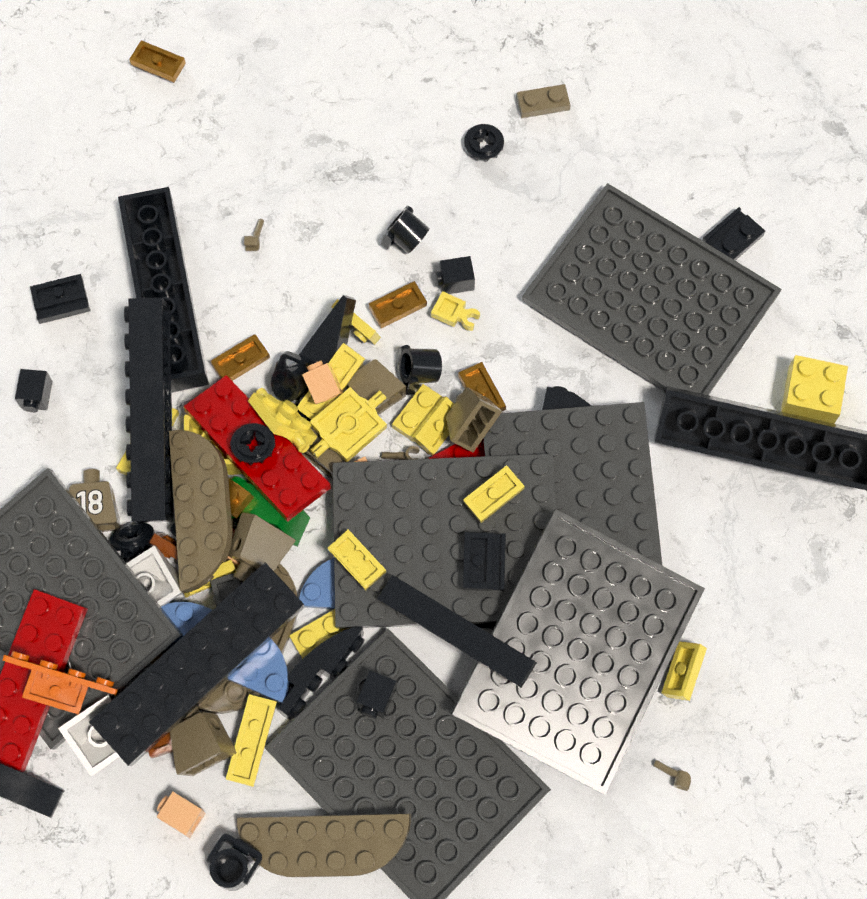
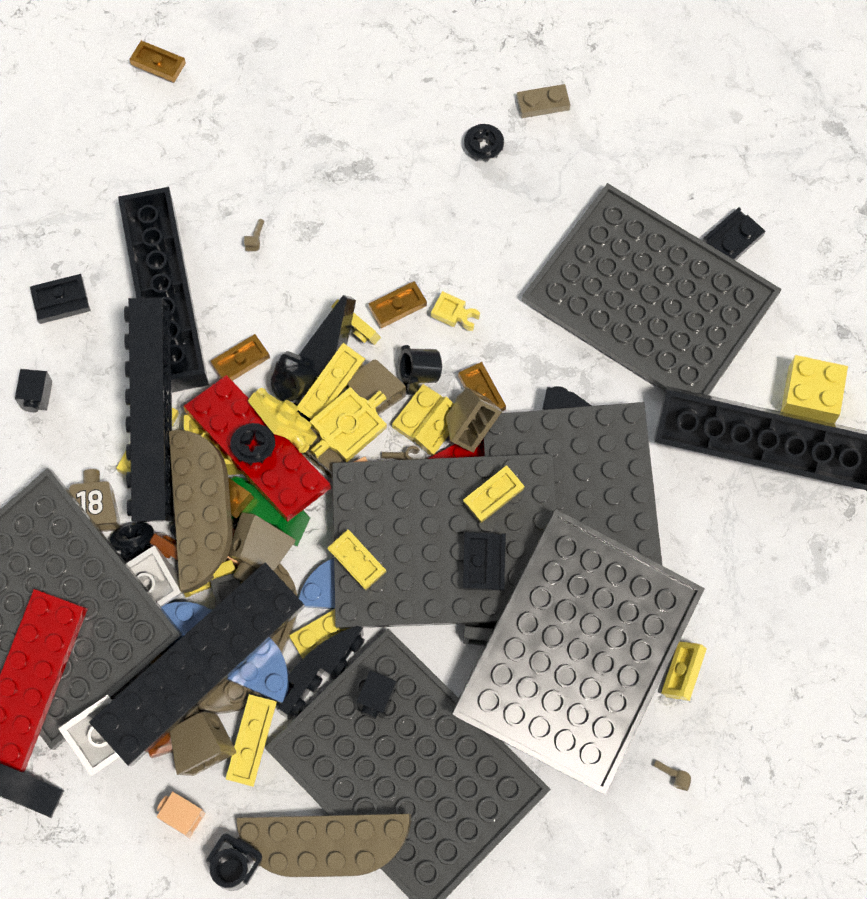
orange bracket [2,651,118,715] -> none
light nougat brick [302,361,343,404] -> none
black tile [377,575,537,688] -> none
black piece [380,206,430,254] -> none
black brick [435,256,475,294] -> none

